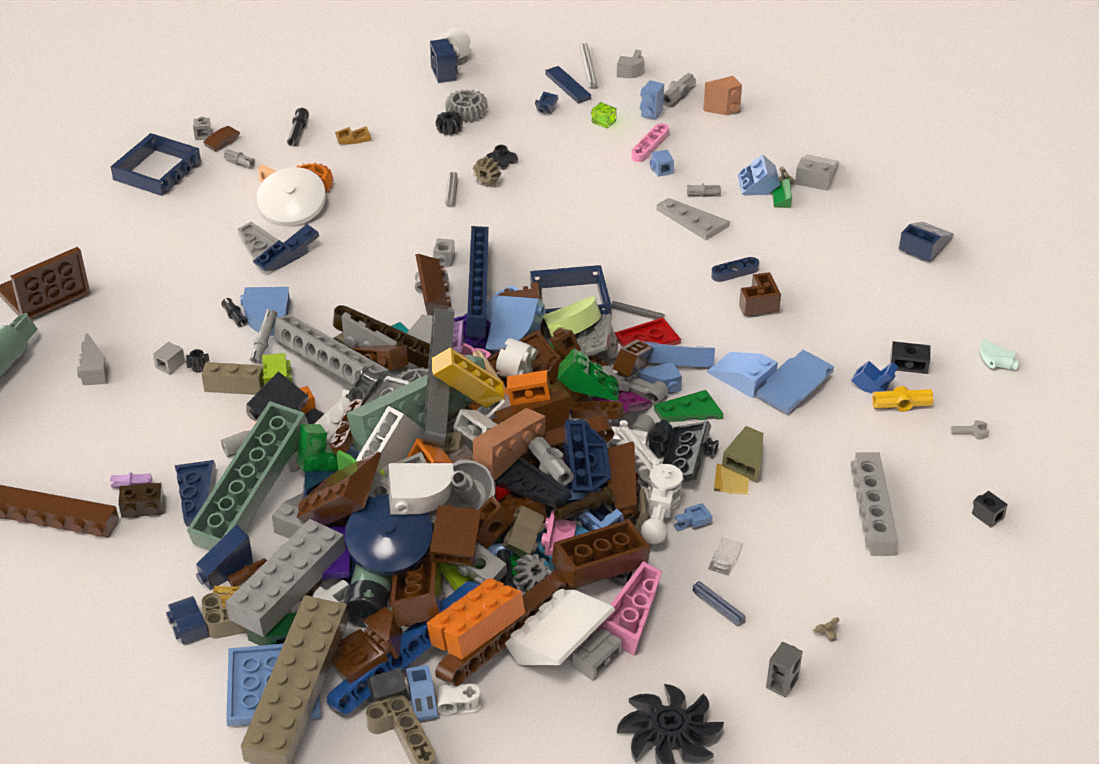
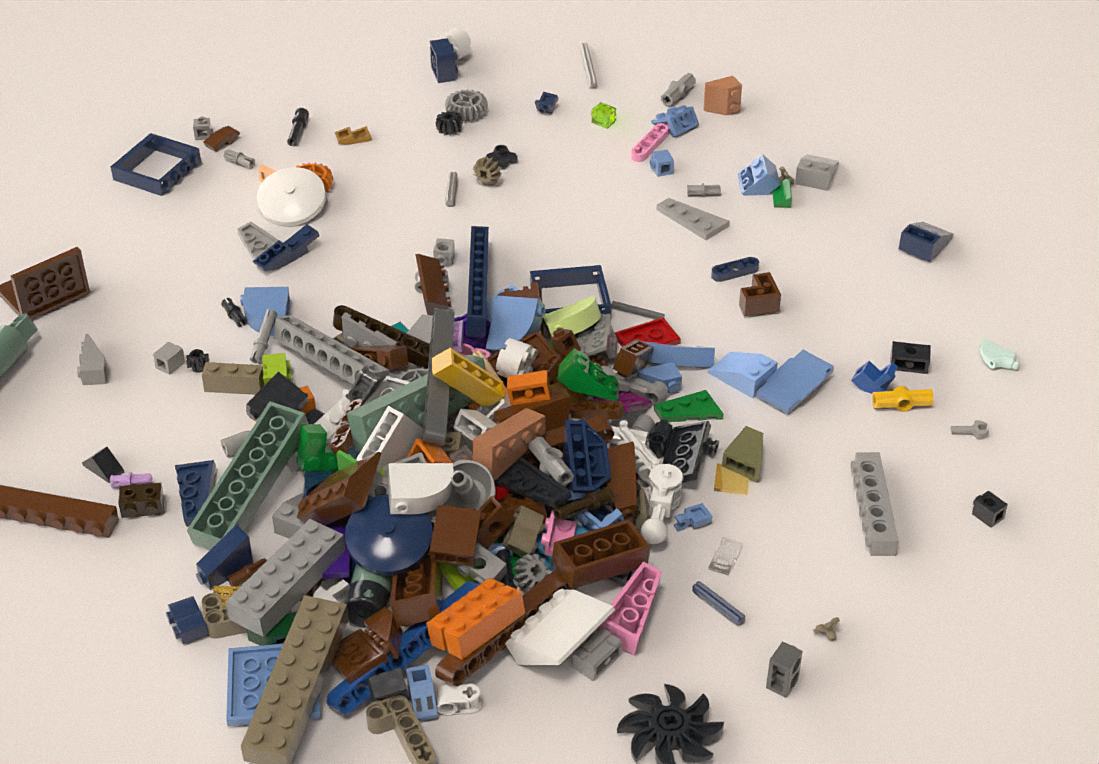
dark blue tile [545,66,591,103] -> none
light grey brick [617,49,644,78] -> none
medium blue brick [640,80,664,120] -> none
none -> black slope [82,446,124,483]
none -> medium blue bracket [651,105,699,137]

